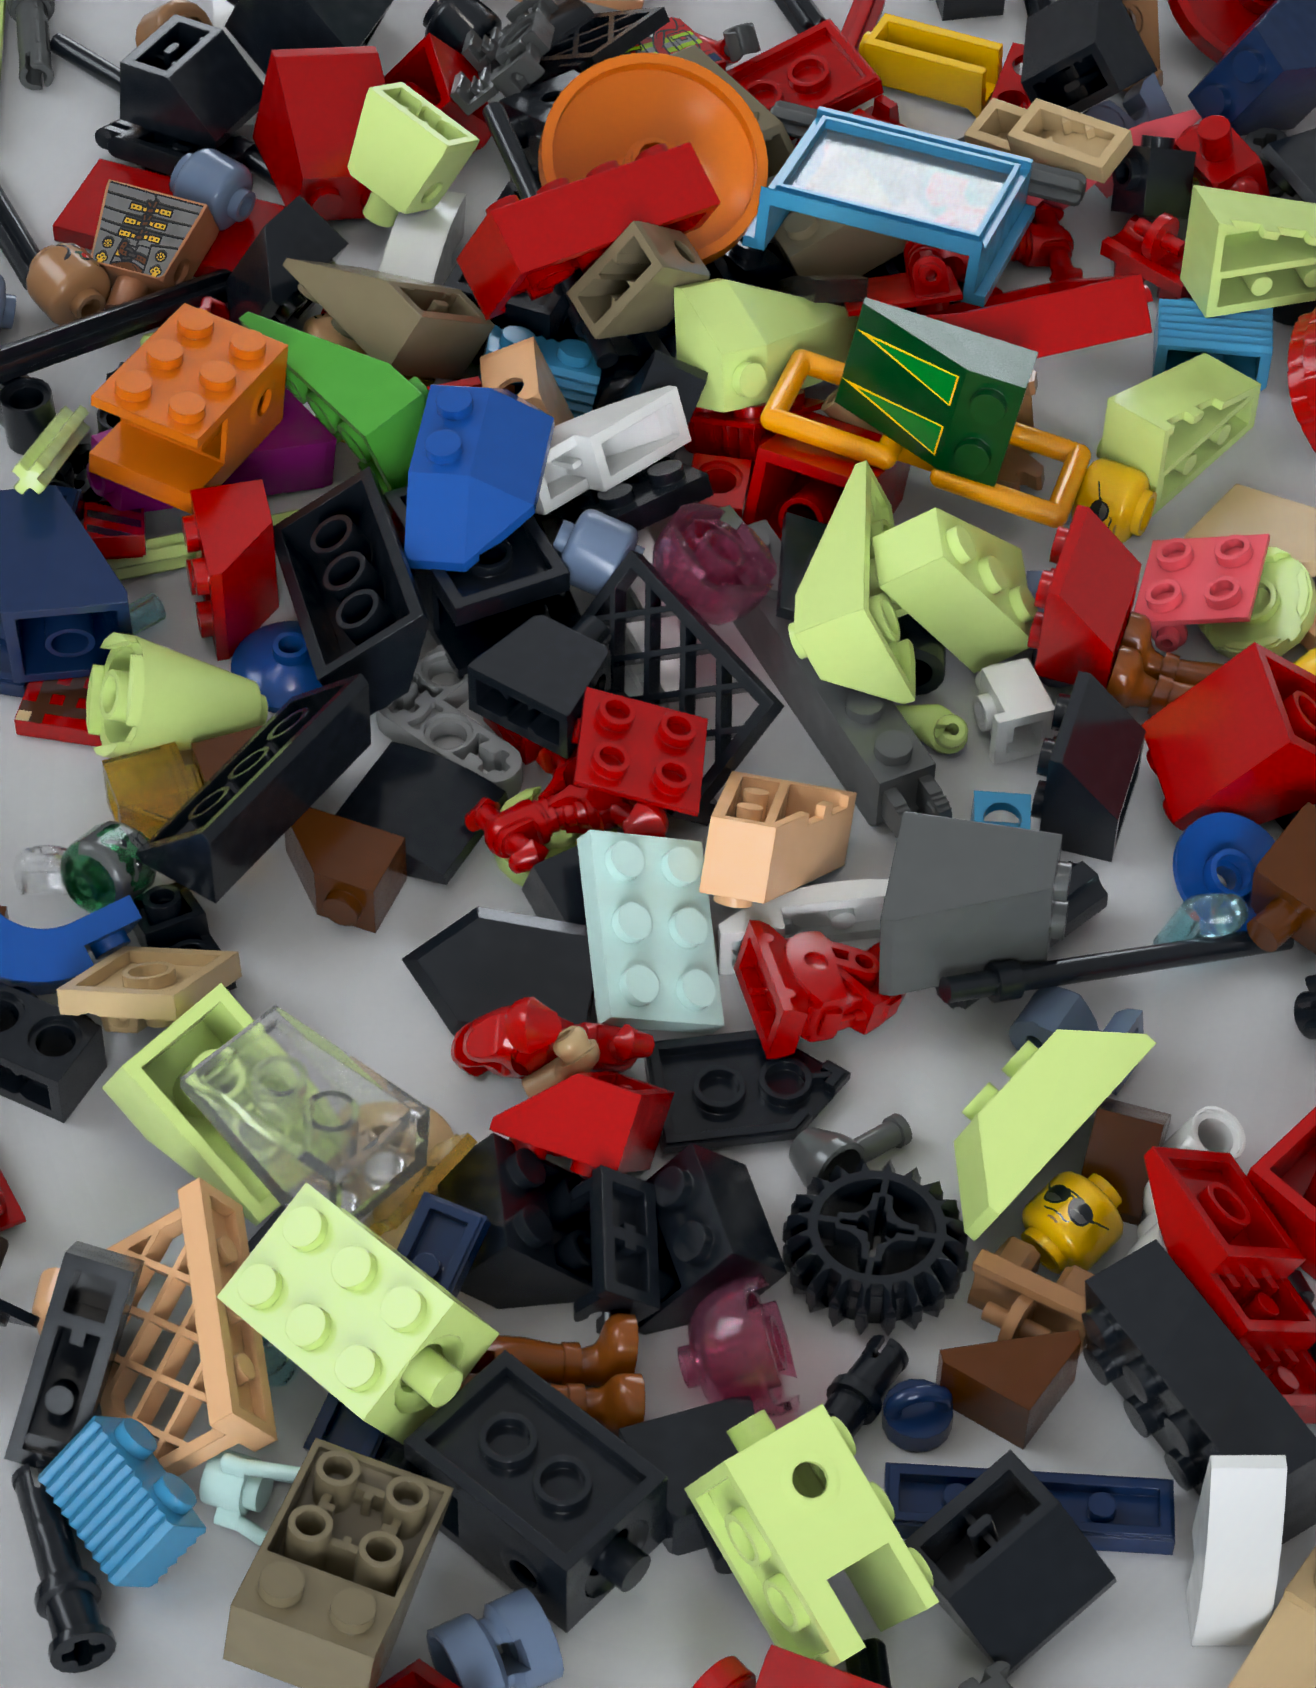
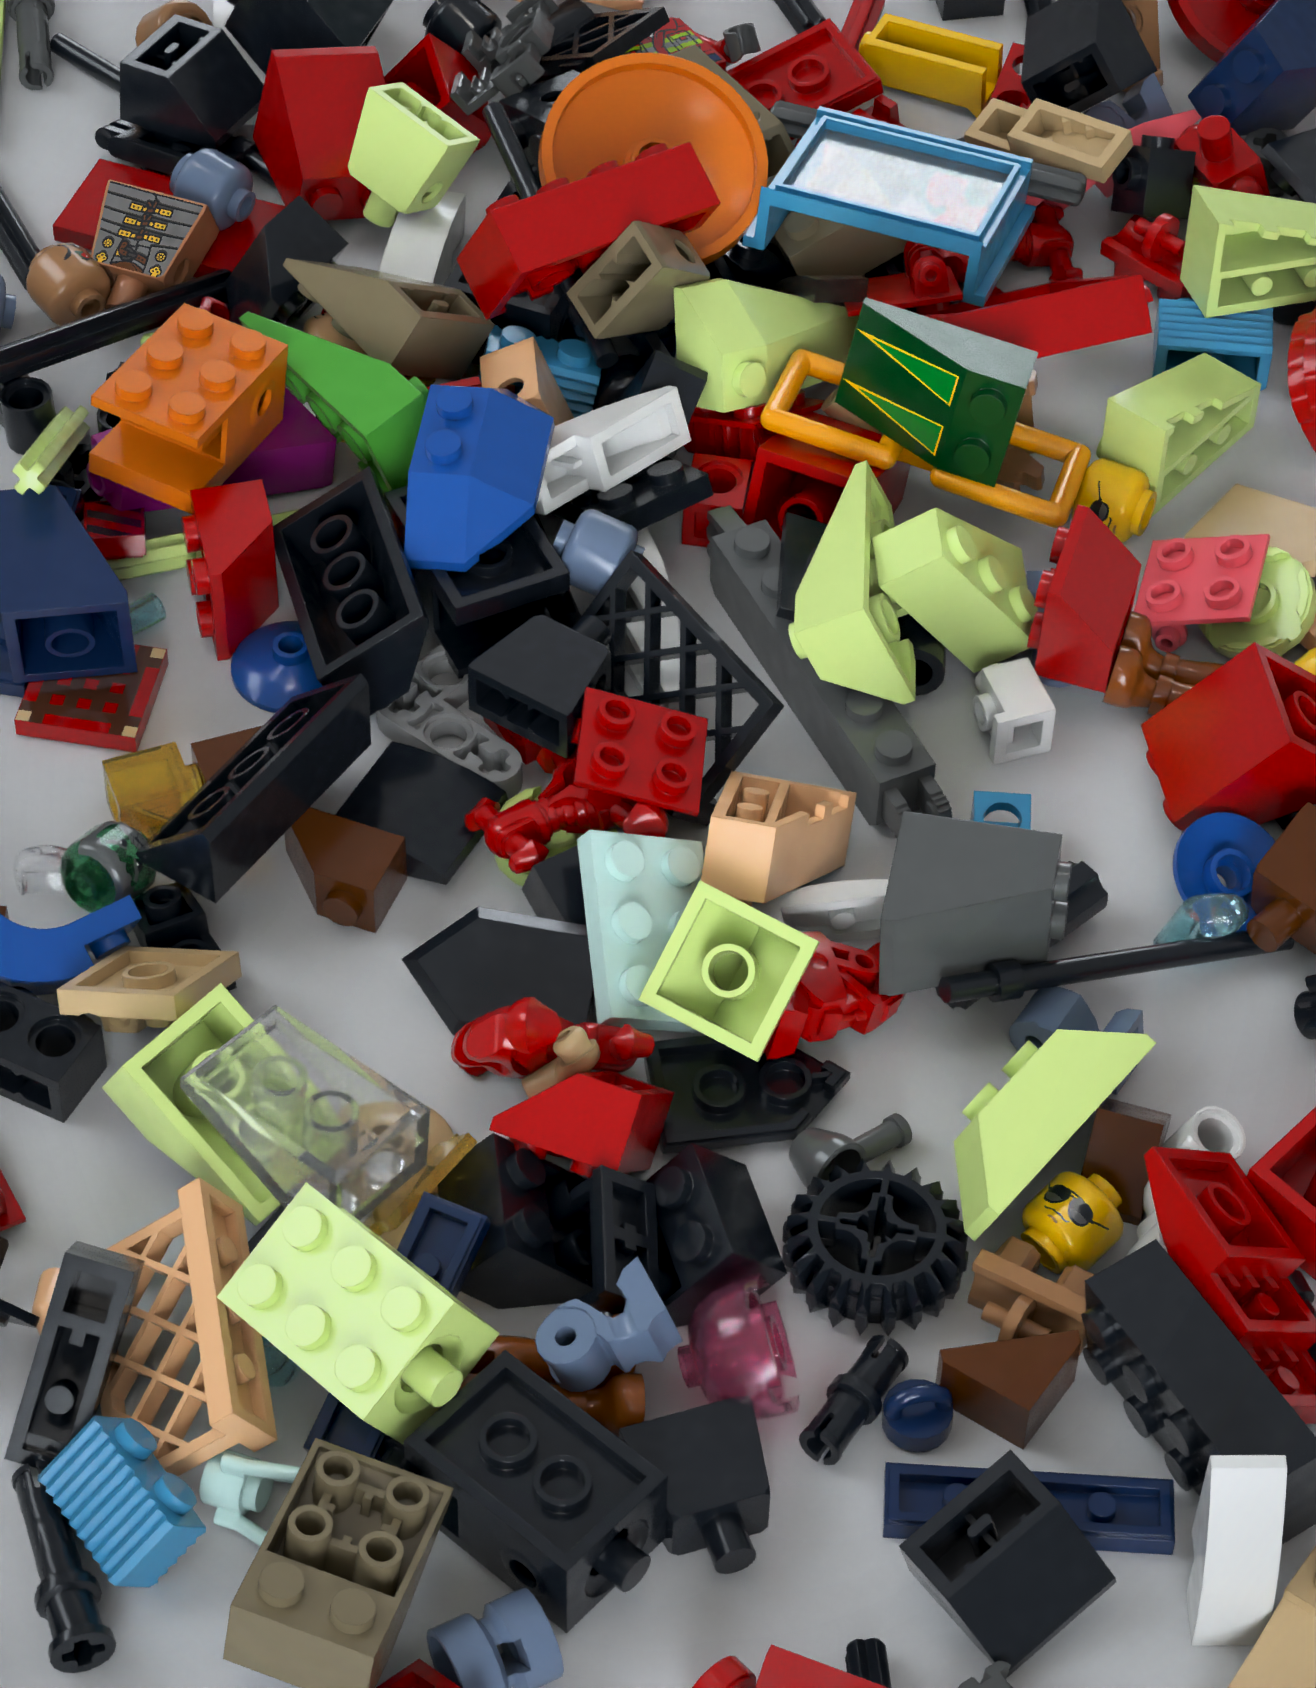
yellowish green cone [86,632,268,759] -> none
clear pink cylinder [652,502,777,626] -> none
yellowish green torso [684,1403,939,1667] -> none
yellowish green arm [895,704,968,754] -> none
black slope [1031,671,1146,862] -> none
none -> sand blue leg [535,1256,683,1392]
none -> yellowish green slope [638,880,820,1062]

